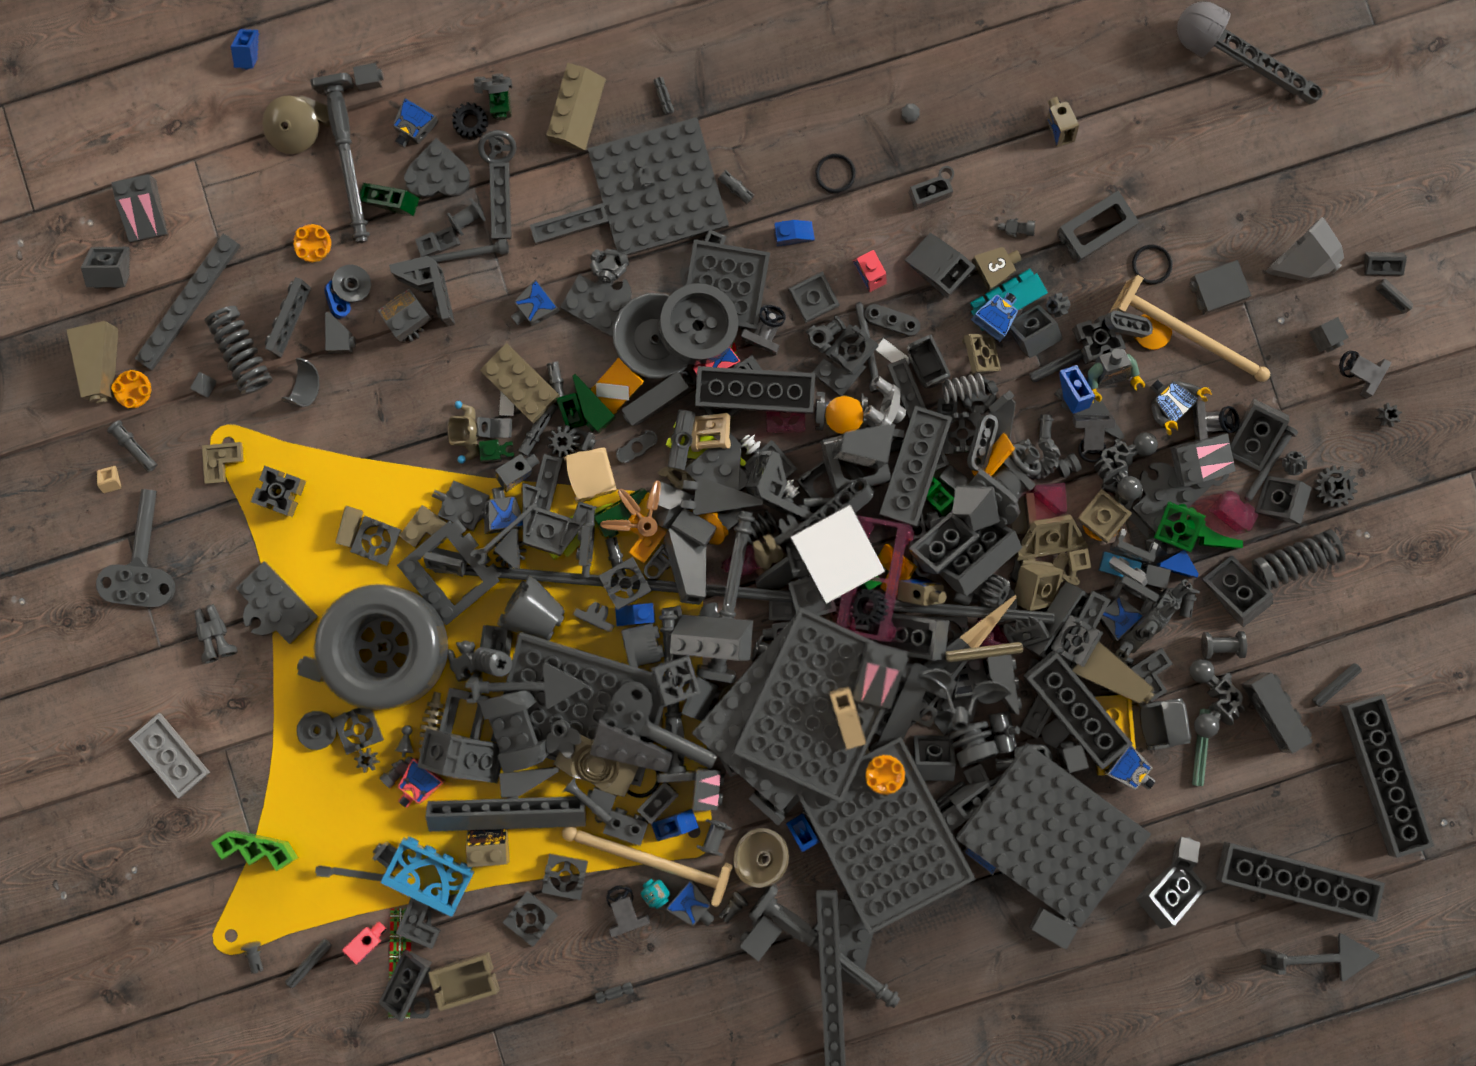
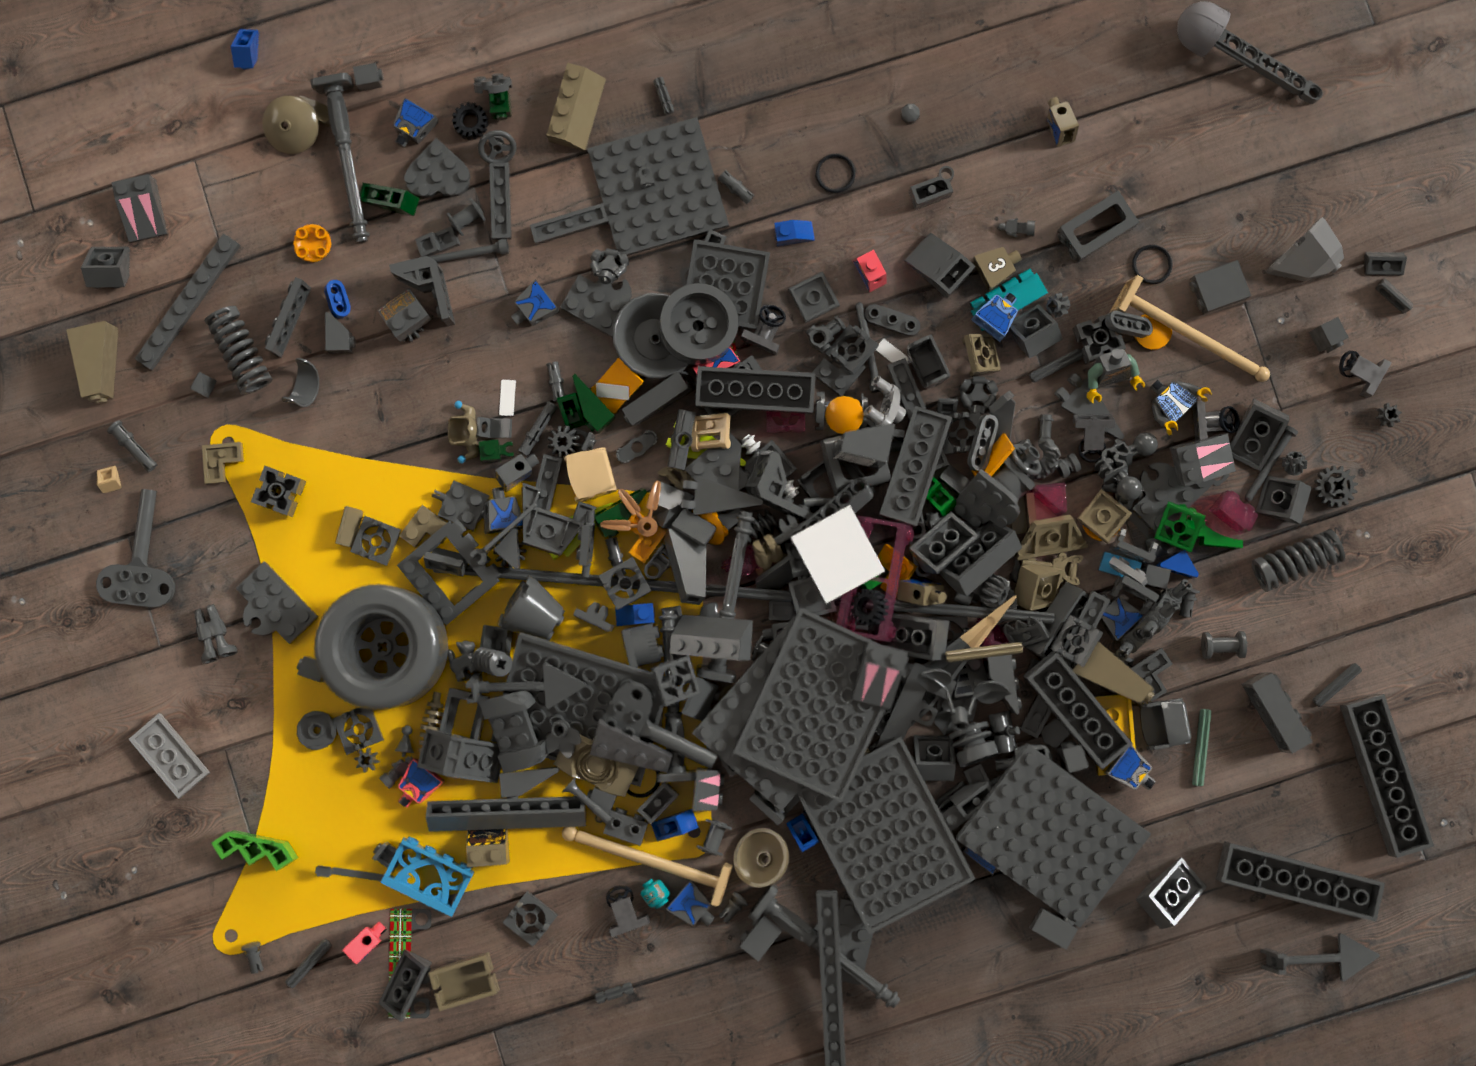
light orange dish [111,370,151,408] -> none
dark grey dish [332,265,371,302] -> none
dark grey plate [396,898,441,949] -> none
dark tan plate [480,343,560,423] -> none
dark grey piece [542,853,588,900] -> none
tan slope [830,686,866,749] -> none
light orange dish [866,755,905,795] -> none
light grey piece [942,373,985,404] -> none
dark grey slope [952,485,1000,532] -> none
blue slope [1059,365,1095,414] -> none
dark tan plate [1067,548,1091,571] -> none
brick [1172,837,1200,871] -> none
dark grey piece [1189,659,1245,738] -> none
dark grey slope [1202,555,1273,628] -> none

